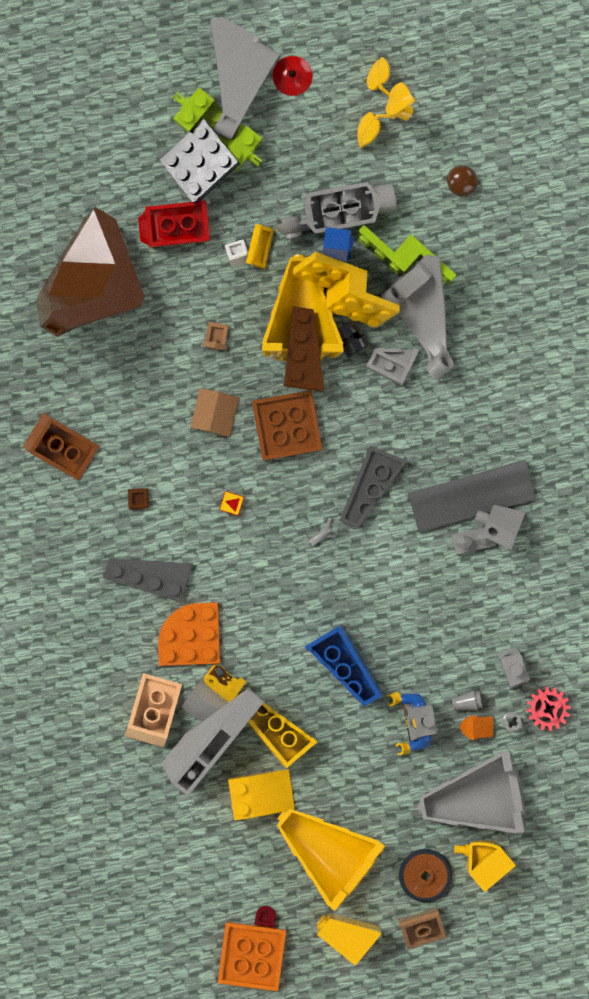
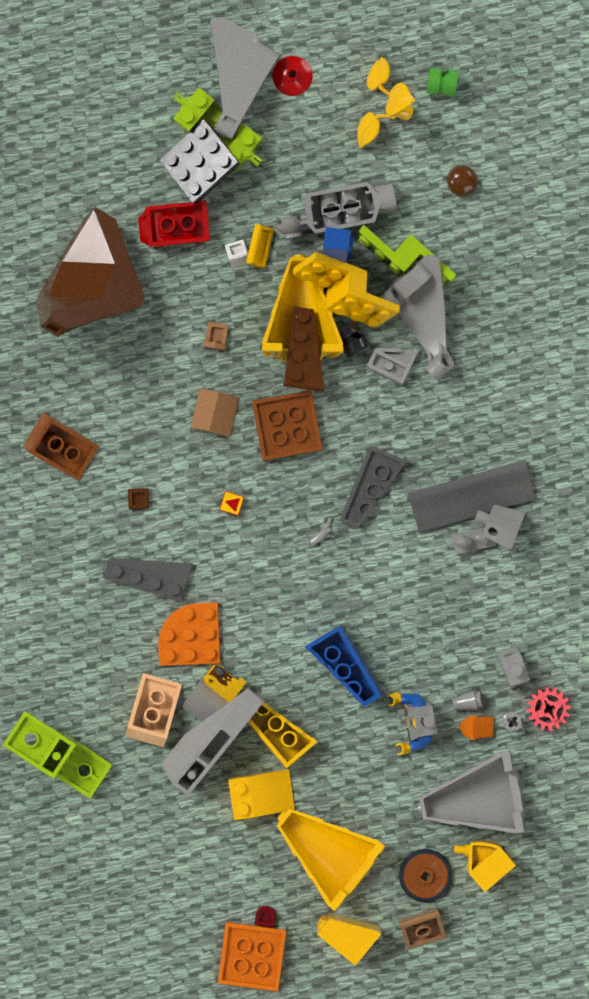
none -> lime bracket [2,710,113,799]
none -> bright green wheel [427,67,458,97]

